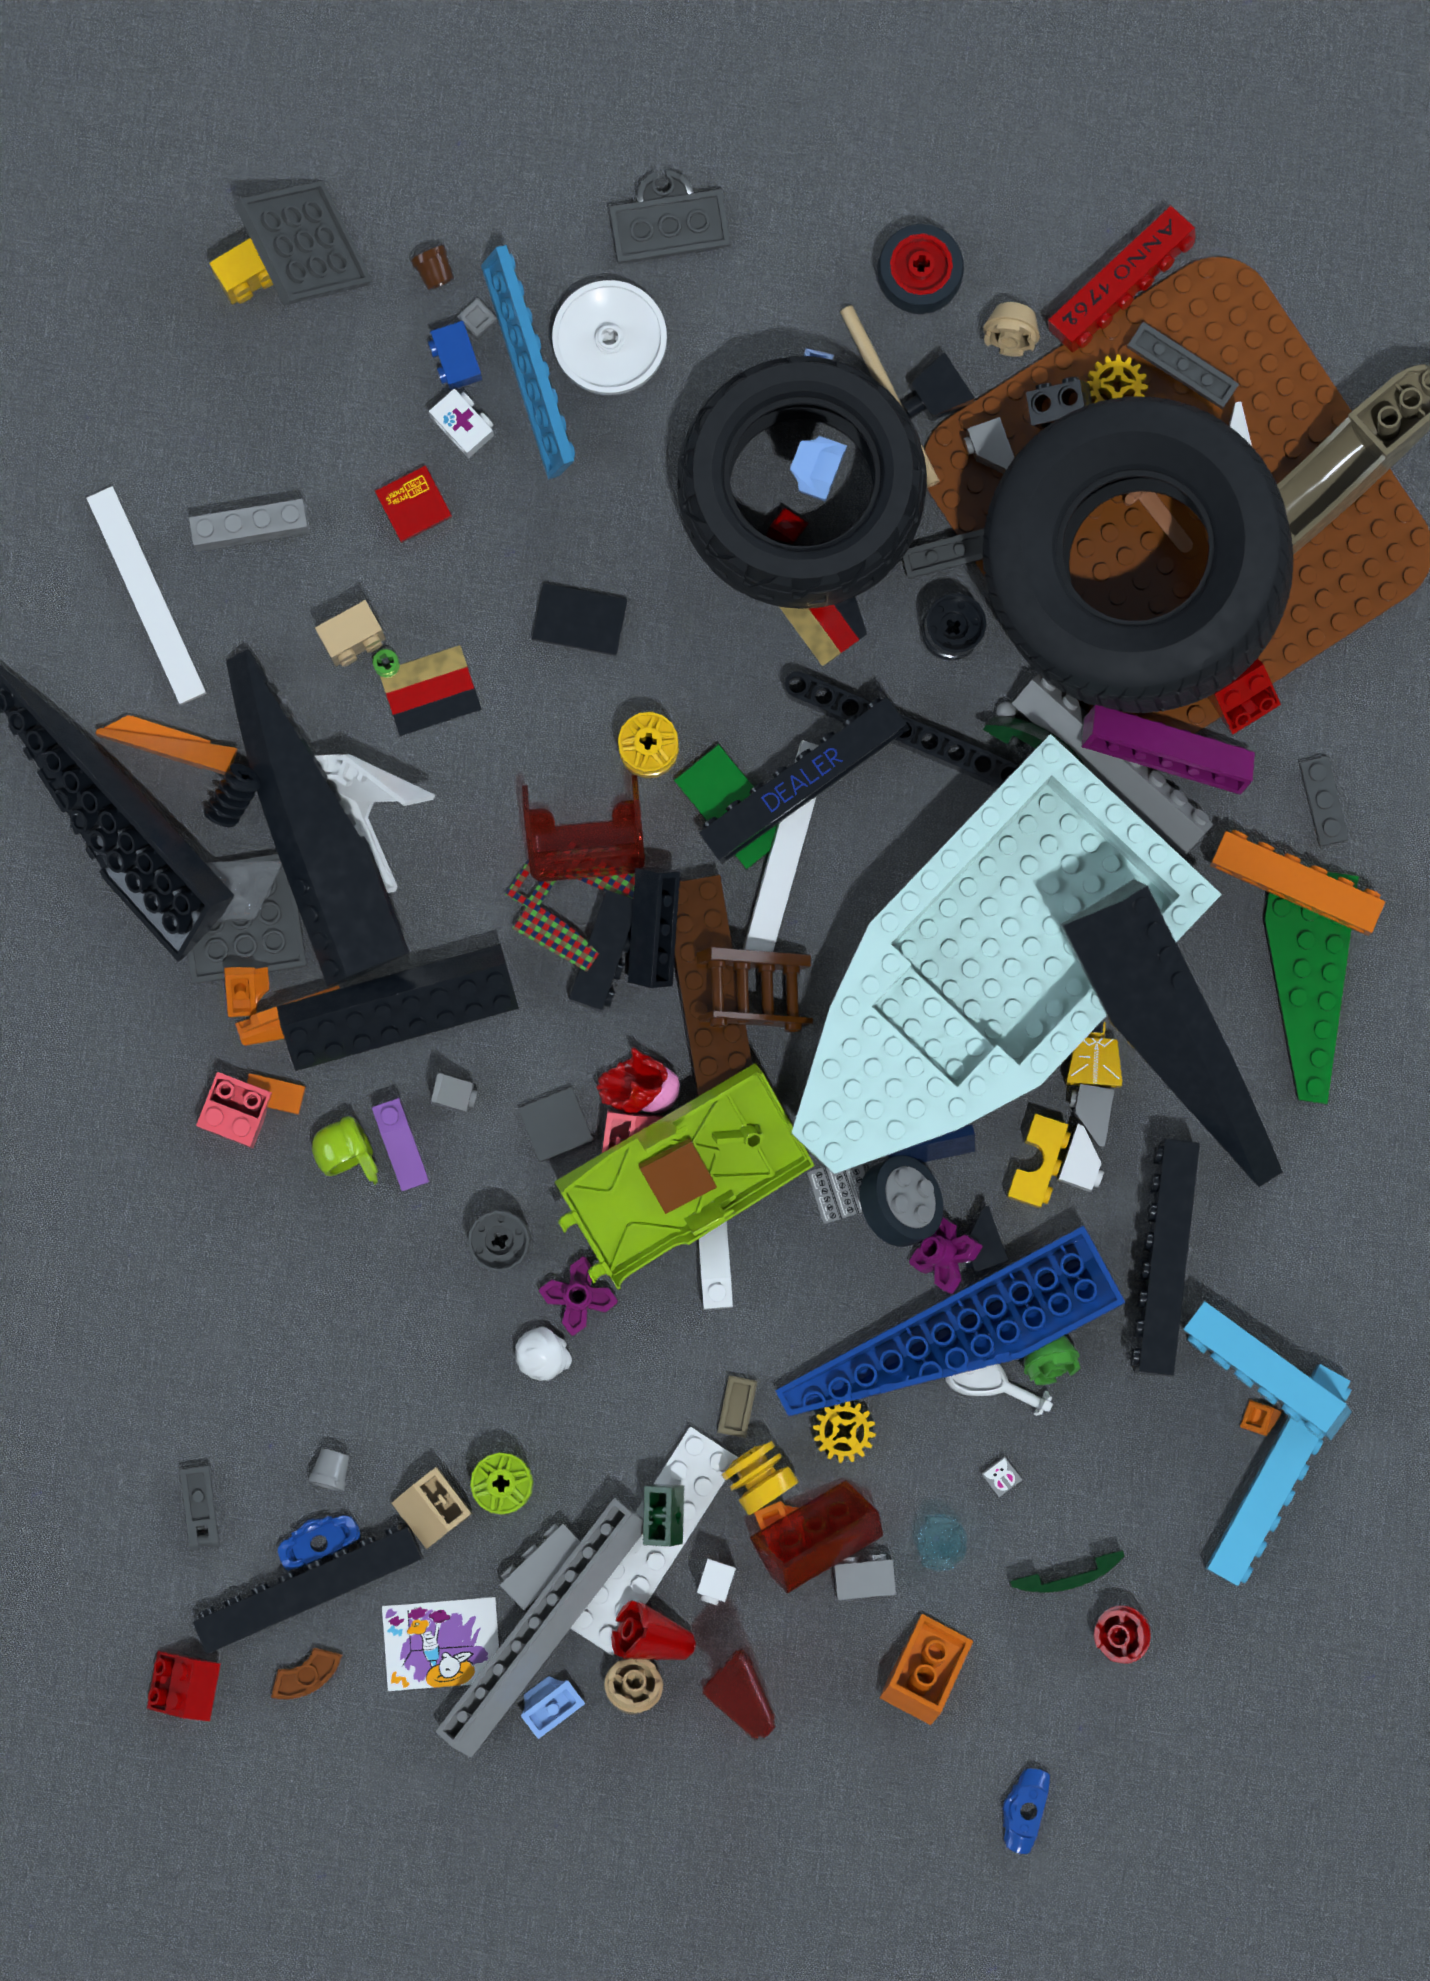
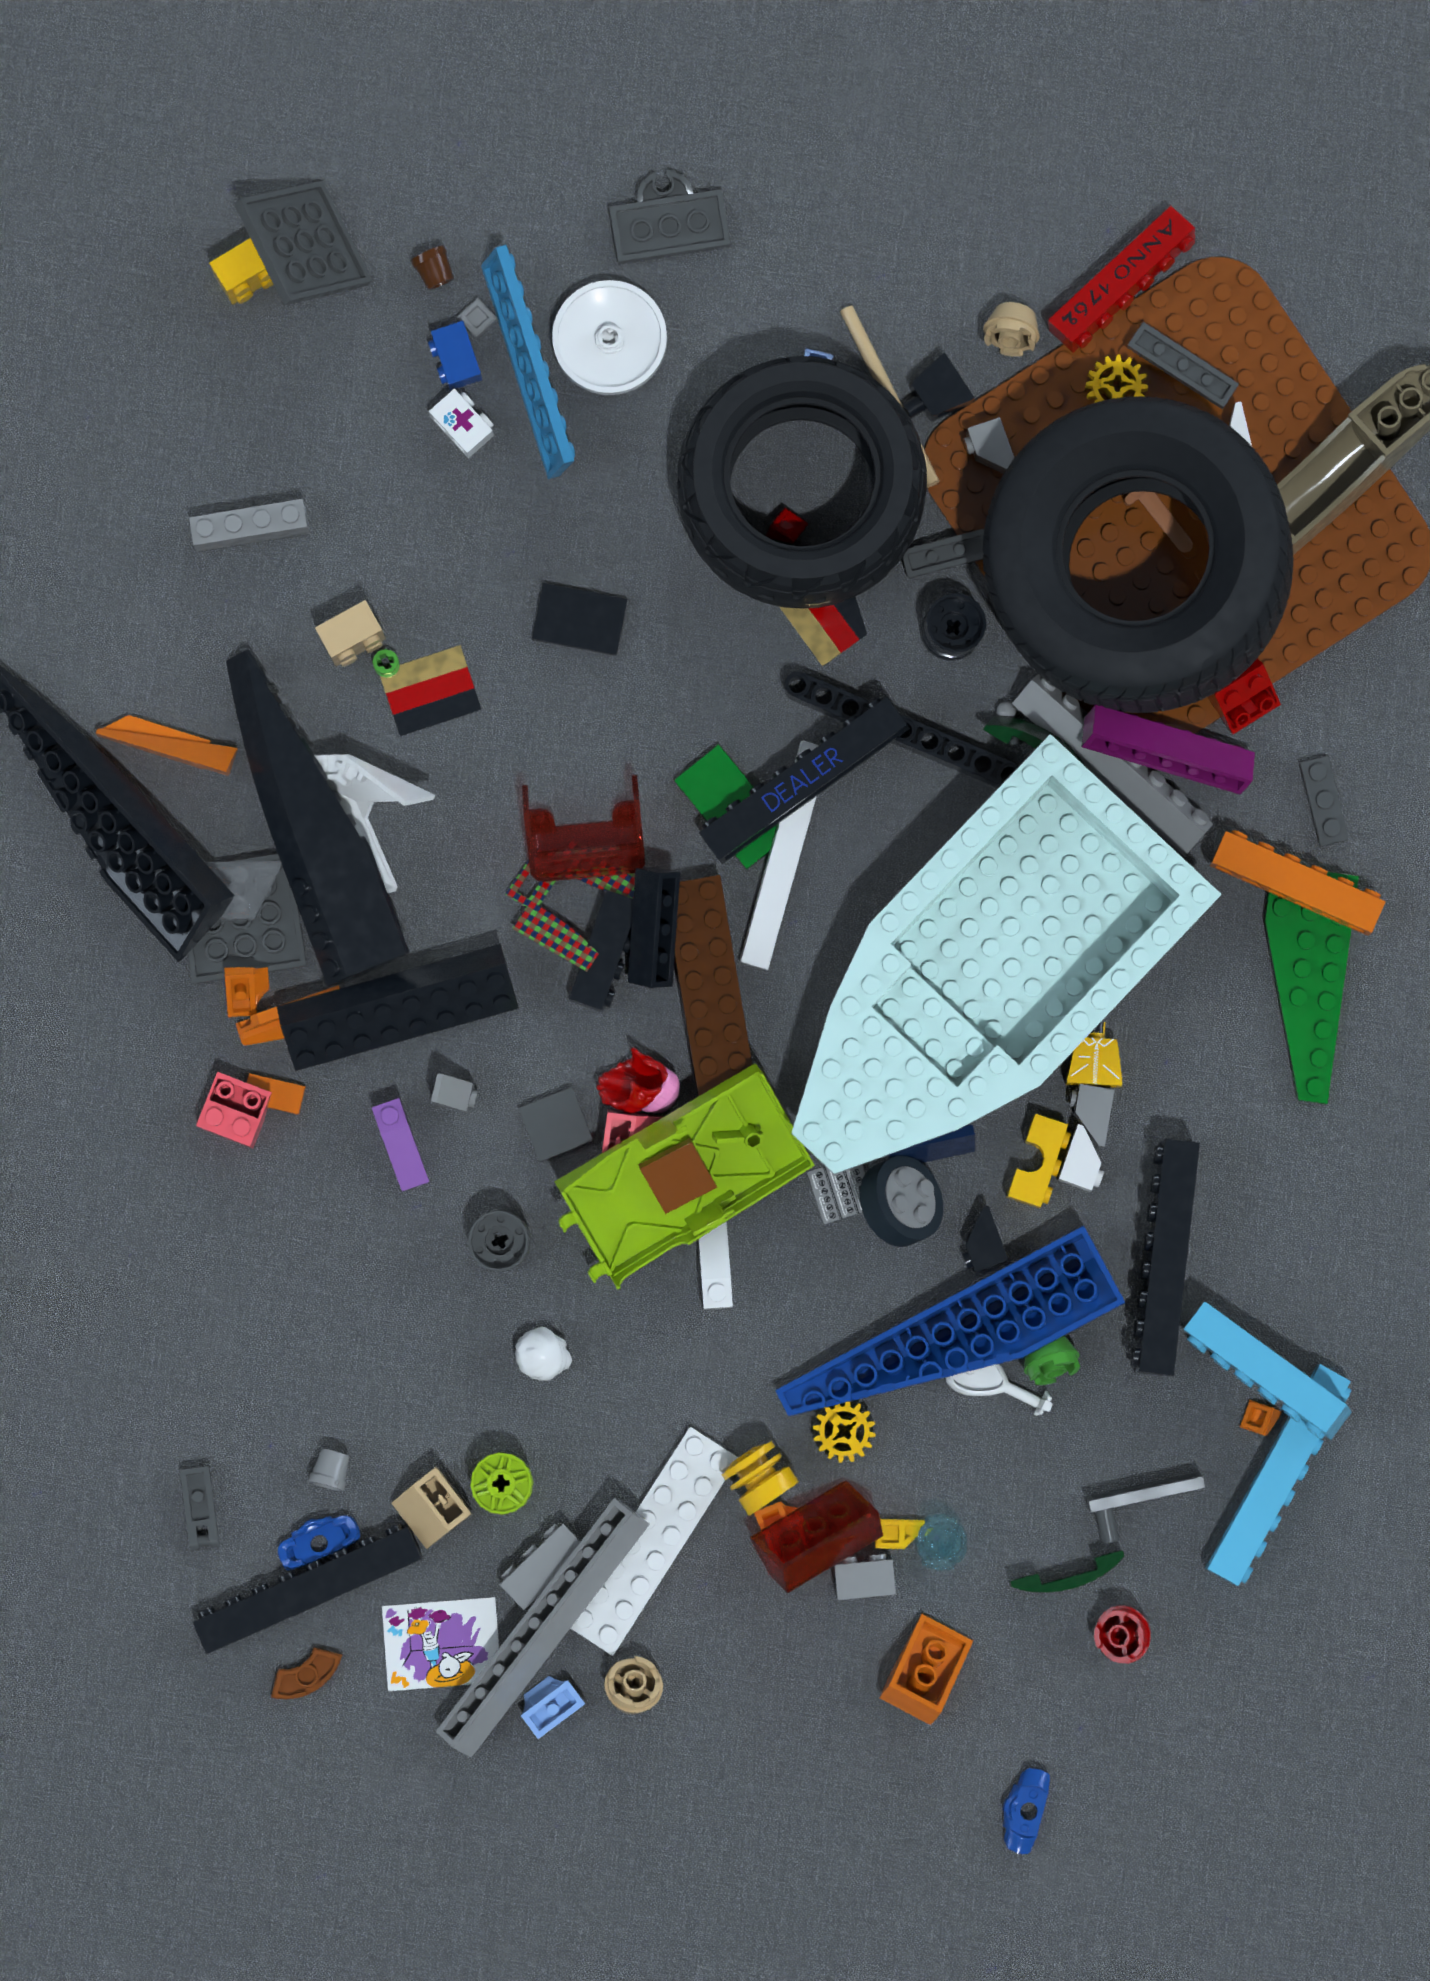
white tile [87,486,207,705] -> none
red slope [146,1651,221,1722] -> none
black piece [203,763,261,828] -> none
lime piece [312,1116,378,1185] -> none
red tile [375,465,452,543] -> none
magenta plant [539,1256,618,1336] -> none
red cone [611,1601,696,1660] -> none
yellow wheel [618,712,679,778] -> none
dark green brick [643,1484,684,1547] -> none
reddish brown fence [696,947,813,1032] -> none
white brick [697,1558,736,1605] -> none
clear red windscreen [702,1645,776,1741] -> none
dark tan tile [717,1375,757,1438] -> none
light blue slope [790,436,847,502] -> none
wheel [878,224,964,314] -> none
magenta plant [909,1217,982,1294] -> none
tile [981,1456,1022,1497] -> none
black brick [1026,377,1092,429] -> none
black wedge [1060,879,1283,1187] -> none
none -> yellow tile [875,1519,930,1549]
none -> piece [1086,1472,1205,1543]

